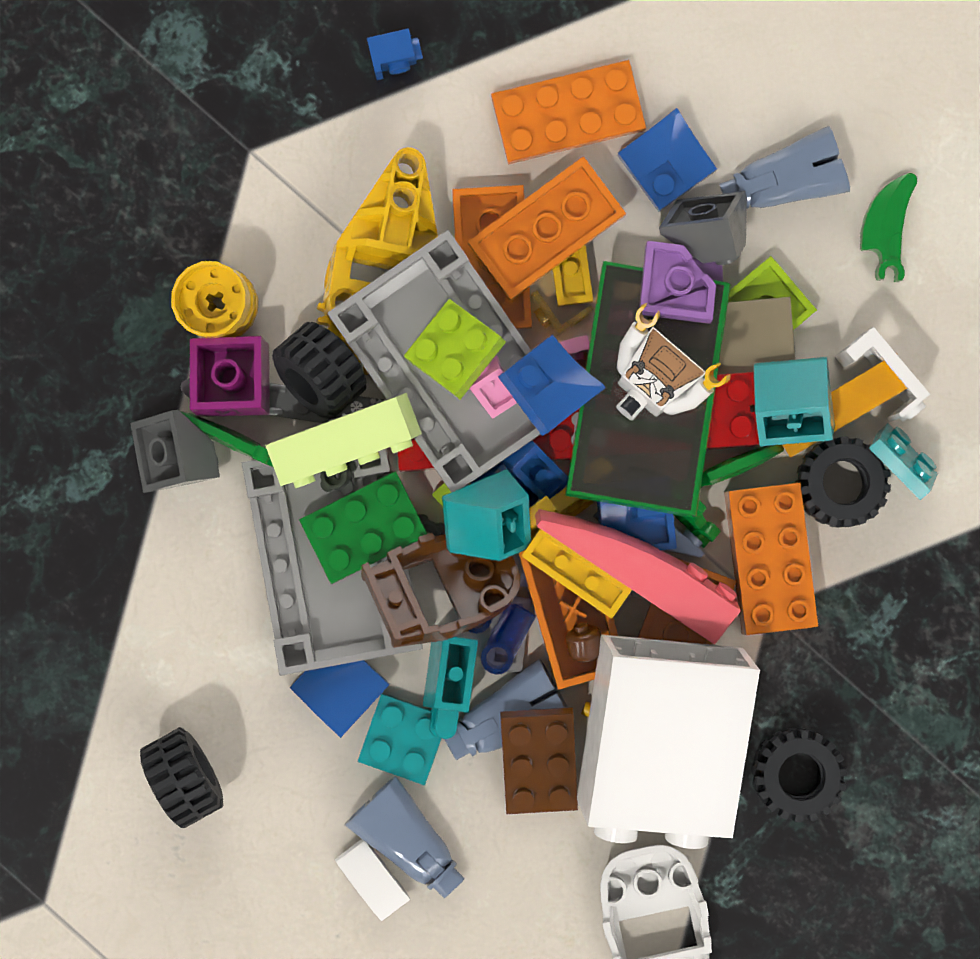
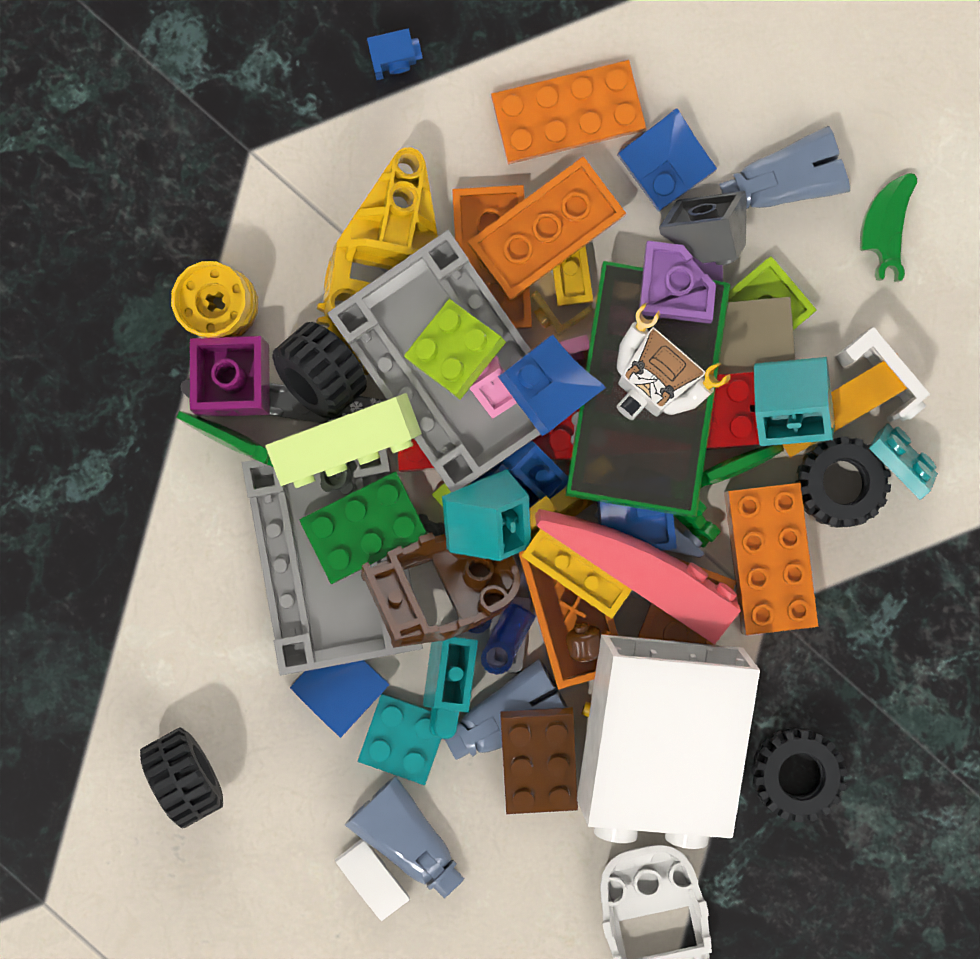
dark grey slope [130,410,220,493] -> none

